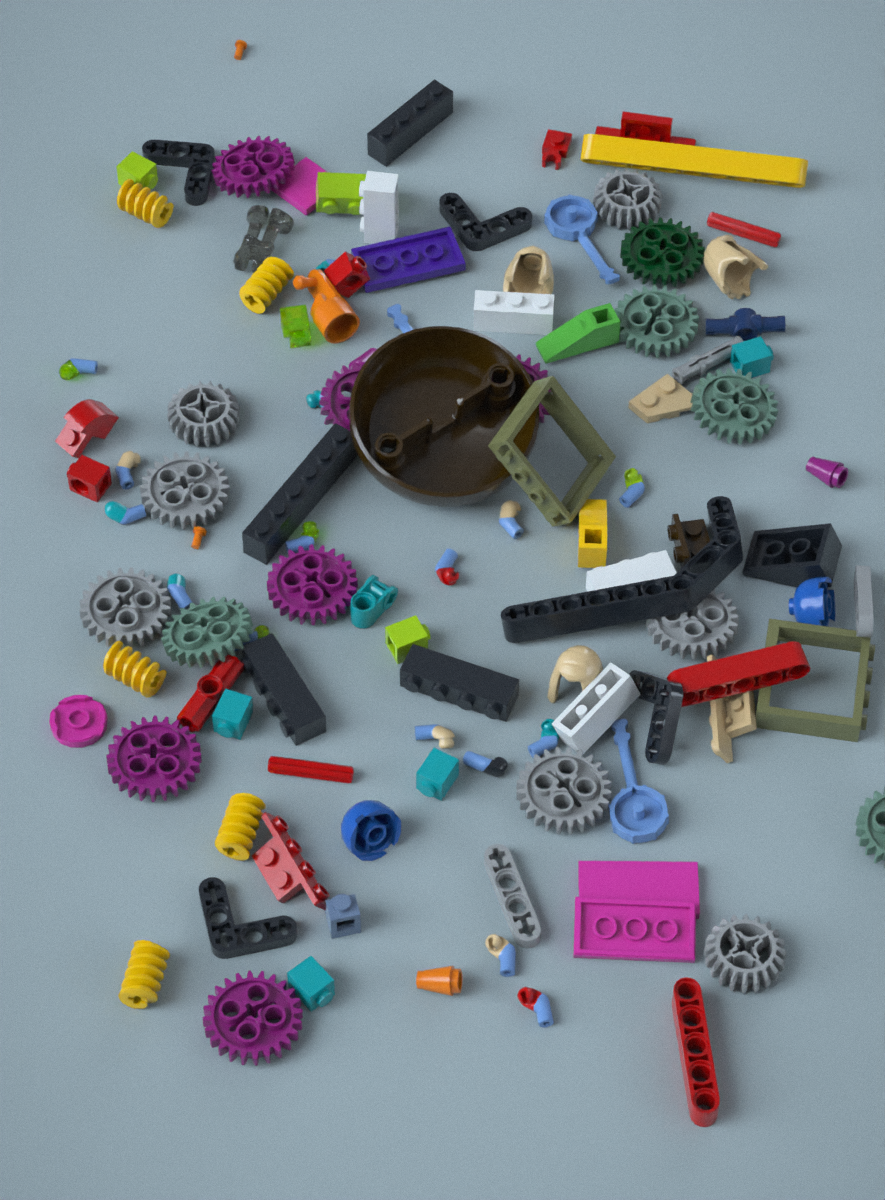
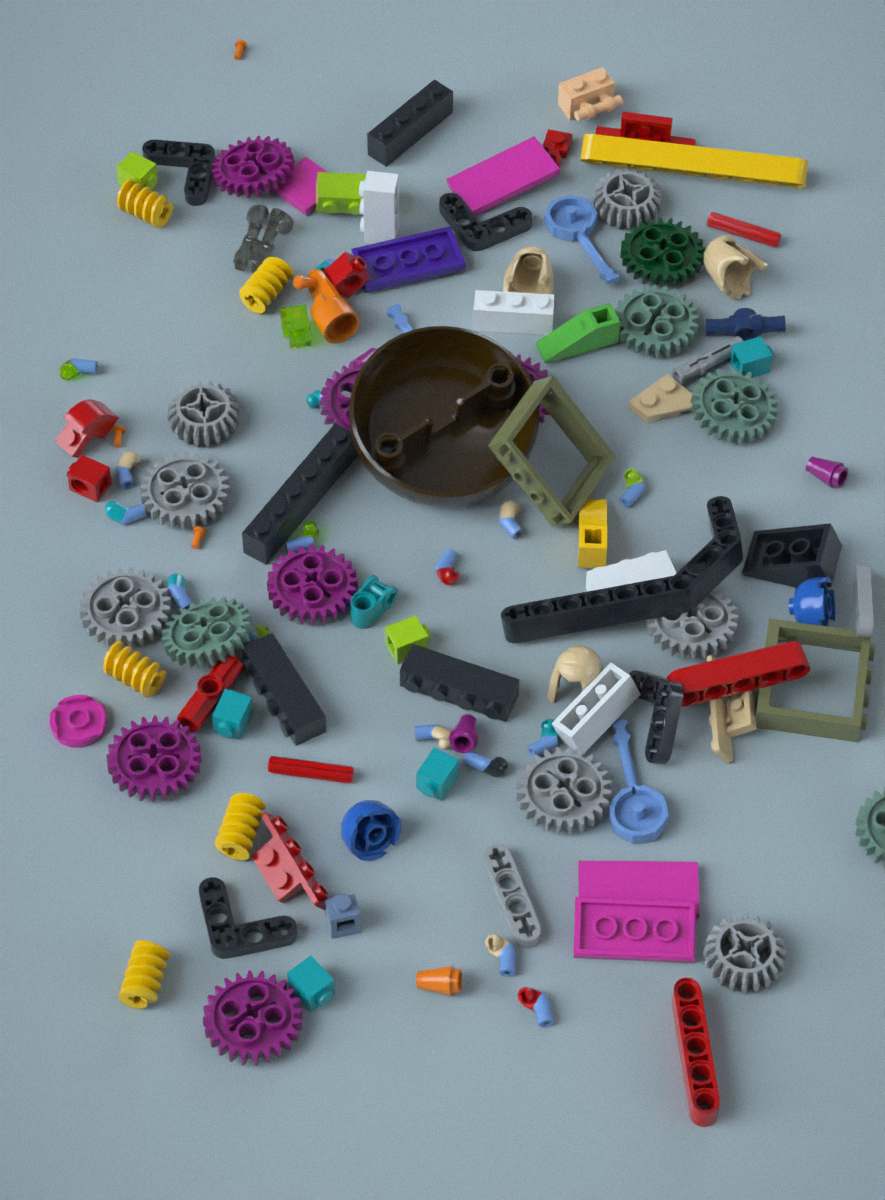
dark brown bracket [667,514,710,568] -> none
none -> orange piece [112,425,126,448]
none -> dark pink tile [446,136,560,216]
none -> magenta cone [449,714,478,753]
none -> light nougat brick [558,67,623,121]

